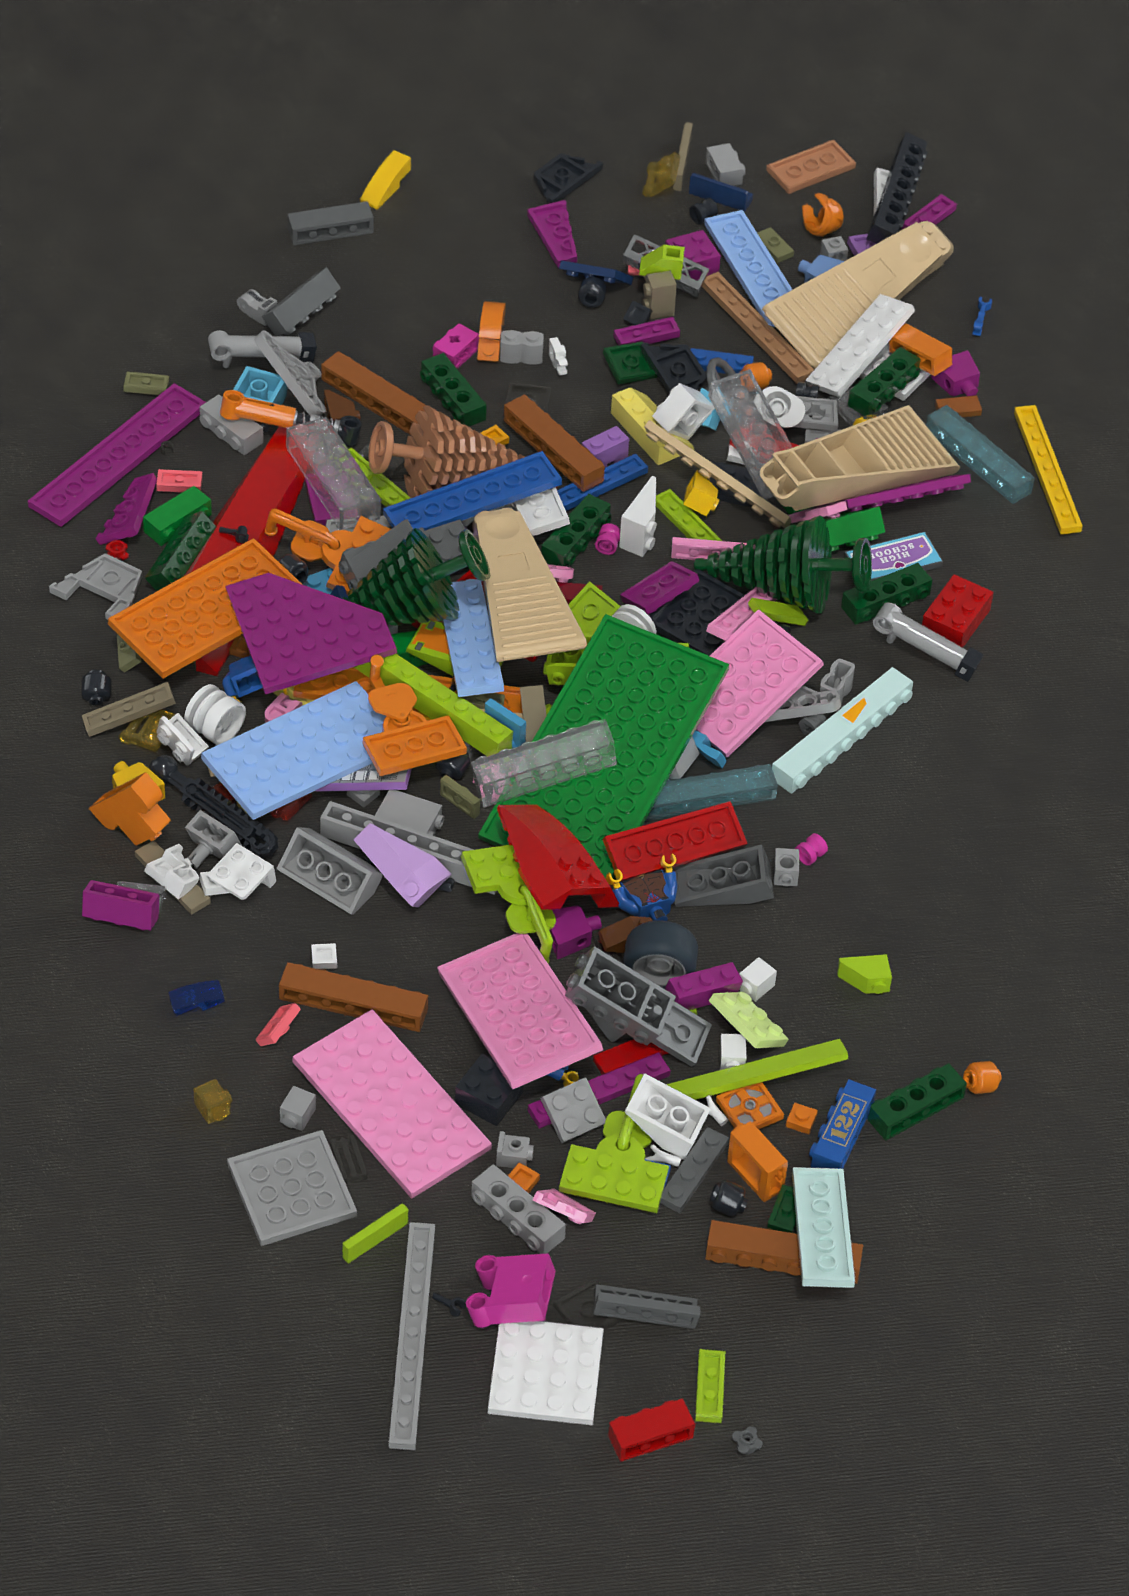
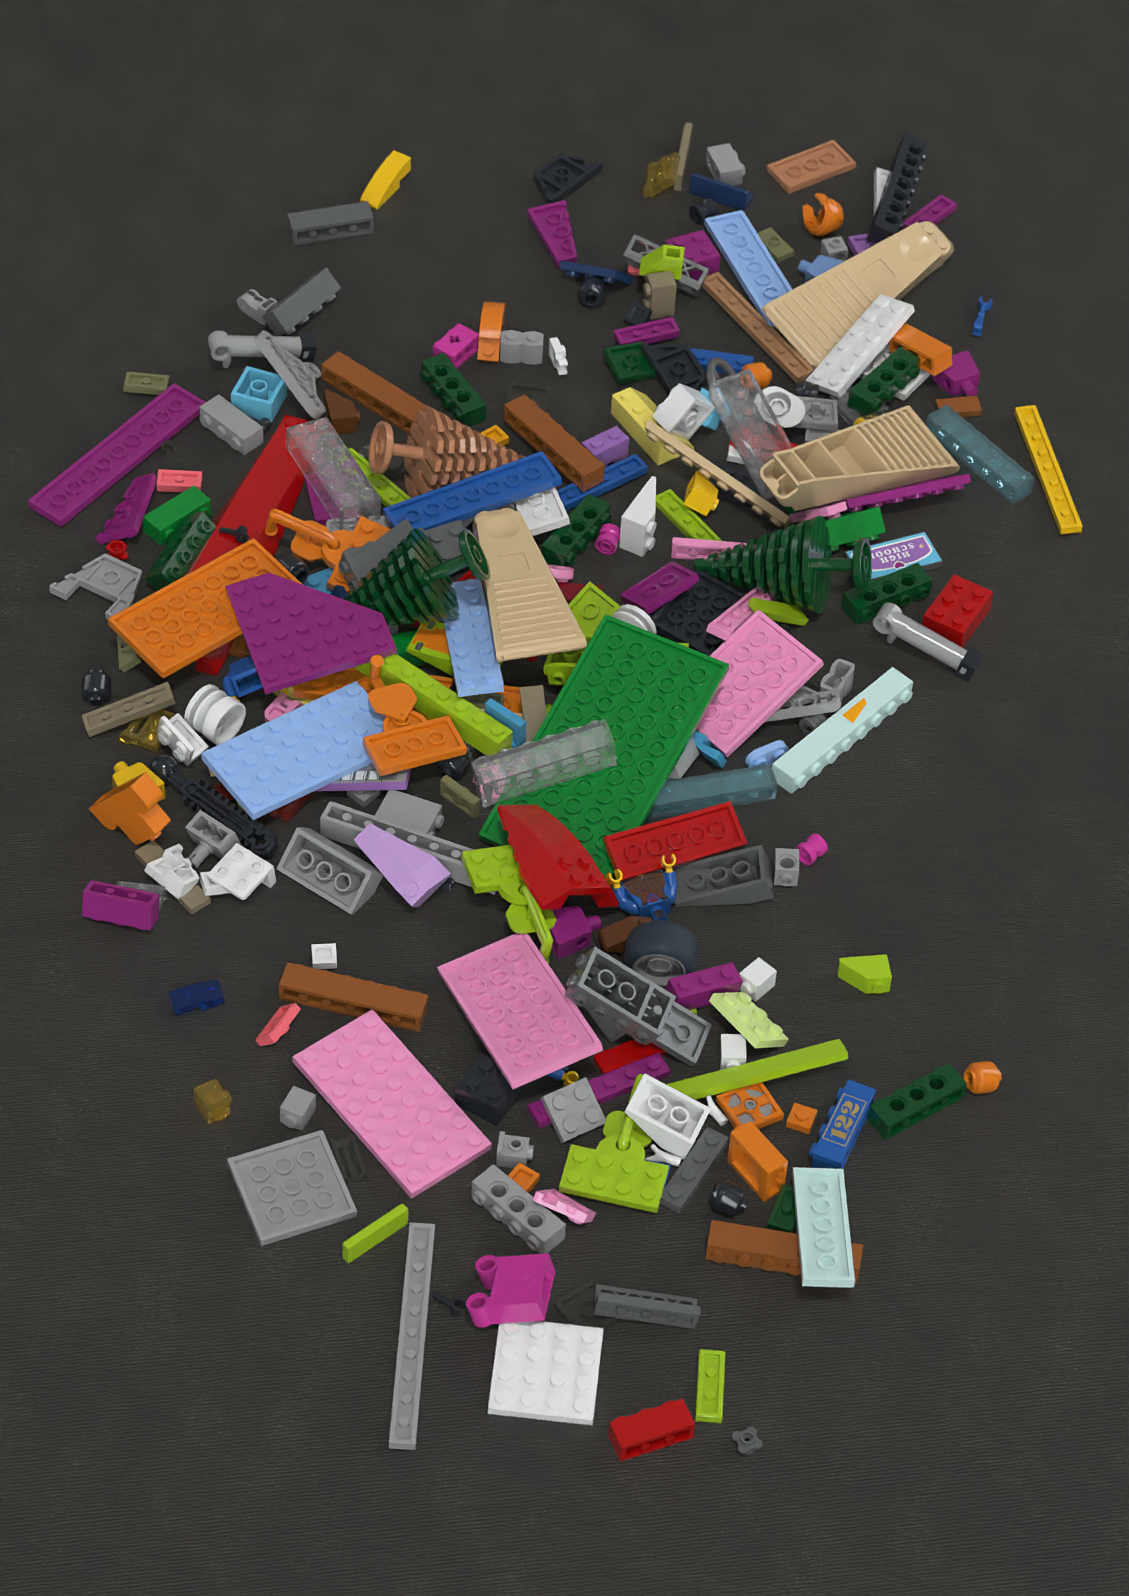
orange piece [220,390,362,446] -> none
none -> light blue plate [745,740,789,772]

